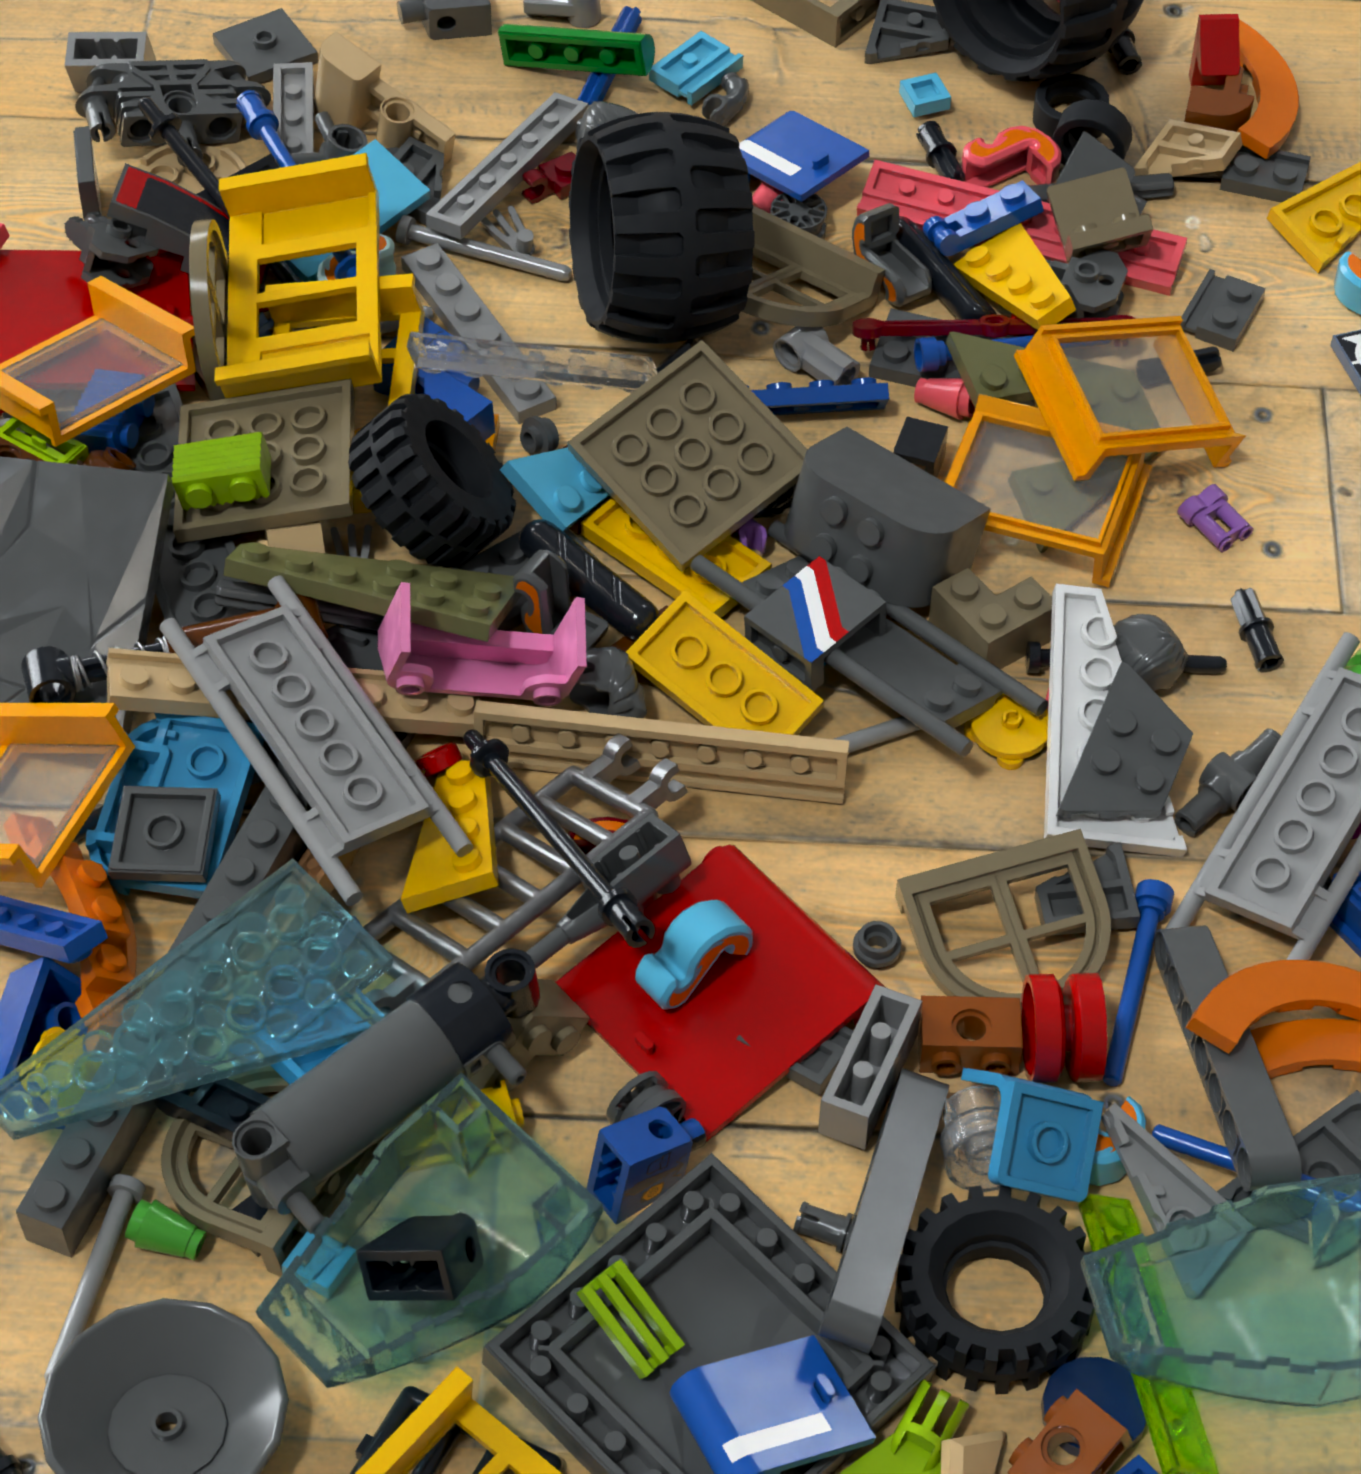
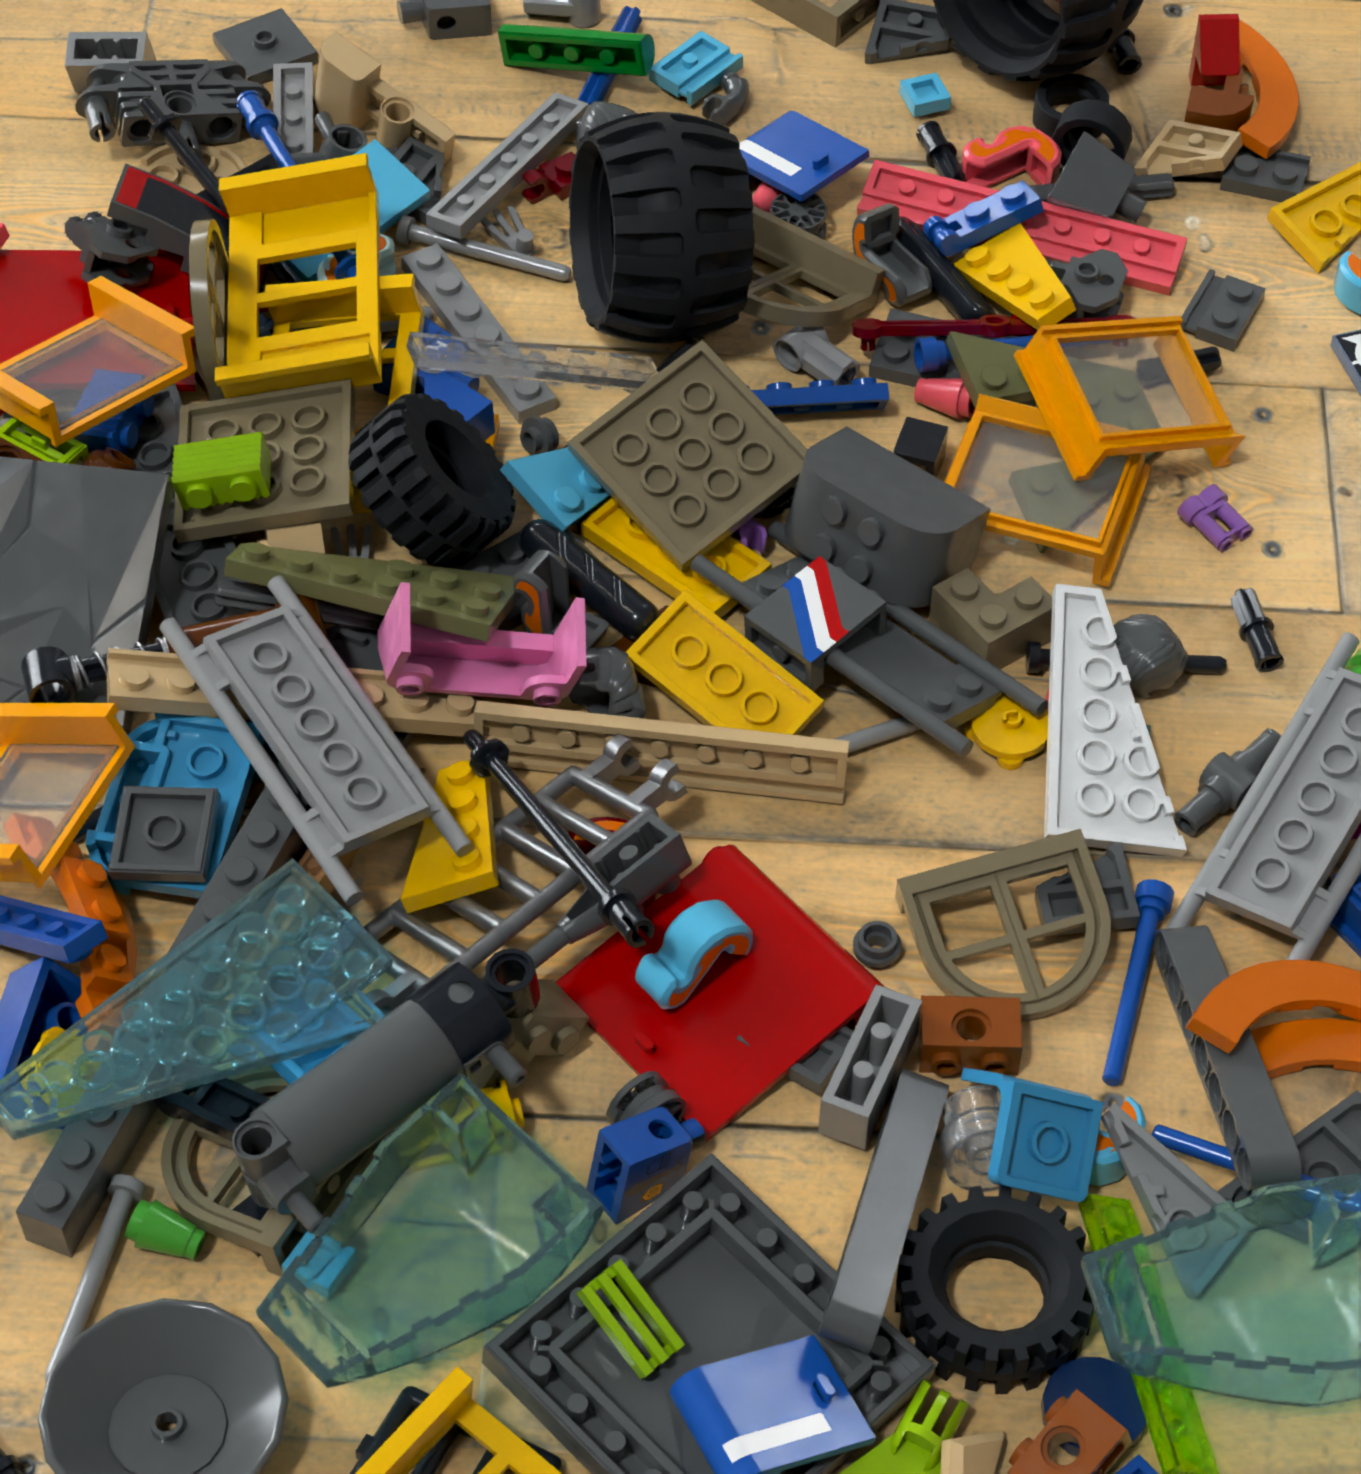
dark grey tile [73,126,102,218] -> none
black torso [356,1212,484,1301] -> none
red tile [415,742,463,777] -> none
dark grey pin [793,1201,854,1253] -> none
red wheel [1021,973,1107,1083] -> none
dark tan bracket [1046,167,1153,264] -> none
dark grey wing [1056,661,1193,819] -> none

